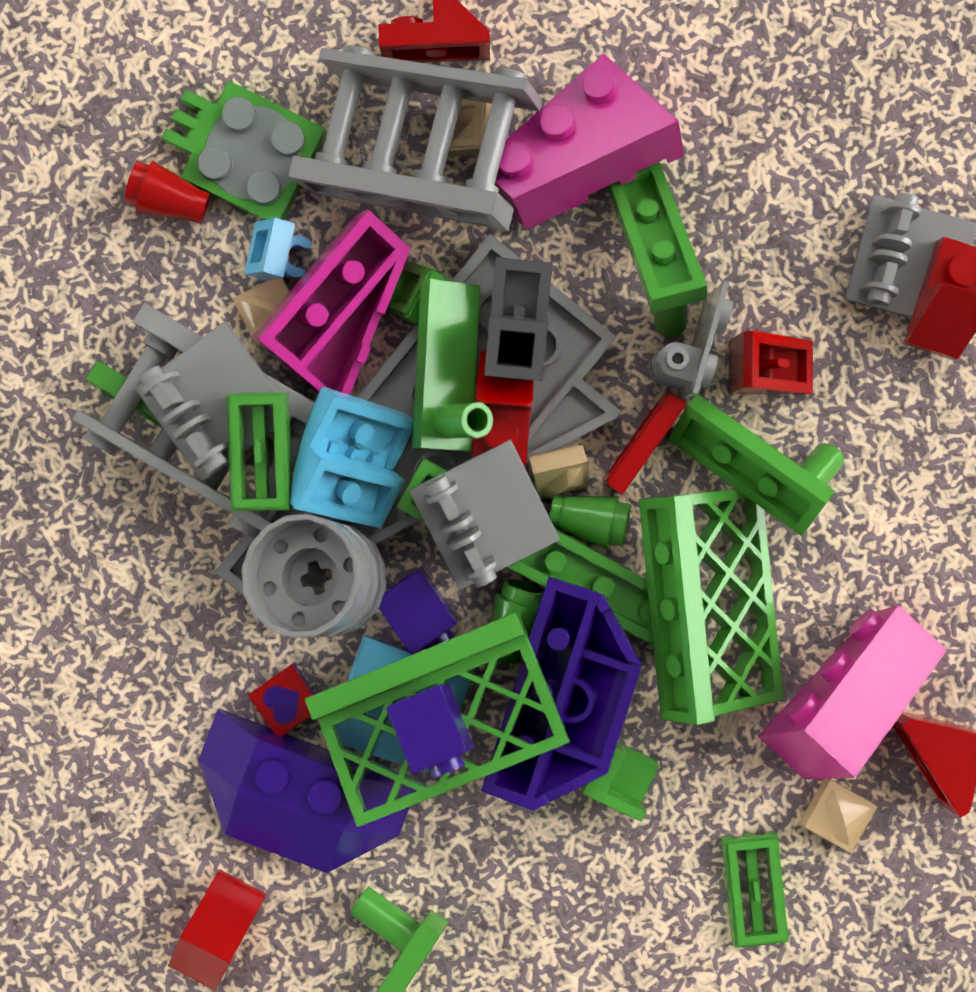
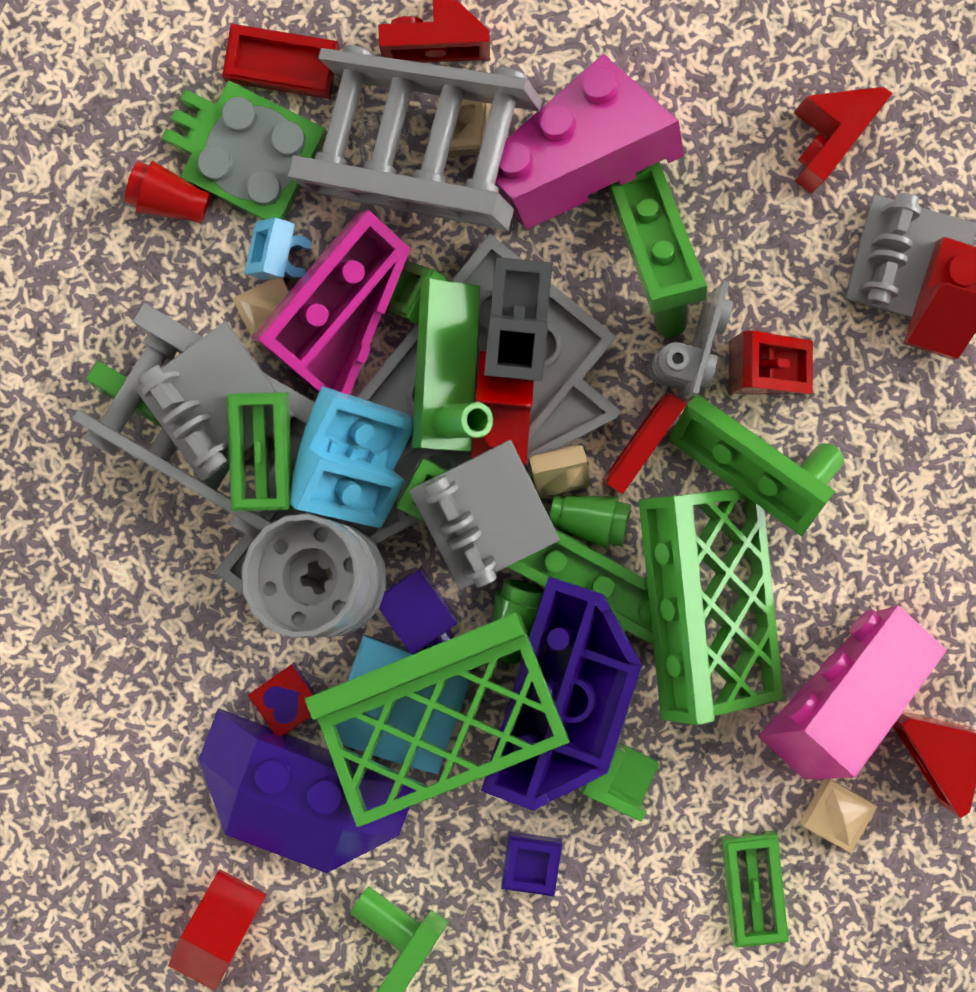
dark purple brick [386,684,475,779] -> none
none -> red tile [222,23,339,99]
none -> dark purple tile [501,831,562,897]
none -> red slope [794,87,893,194]

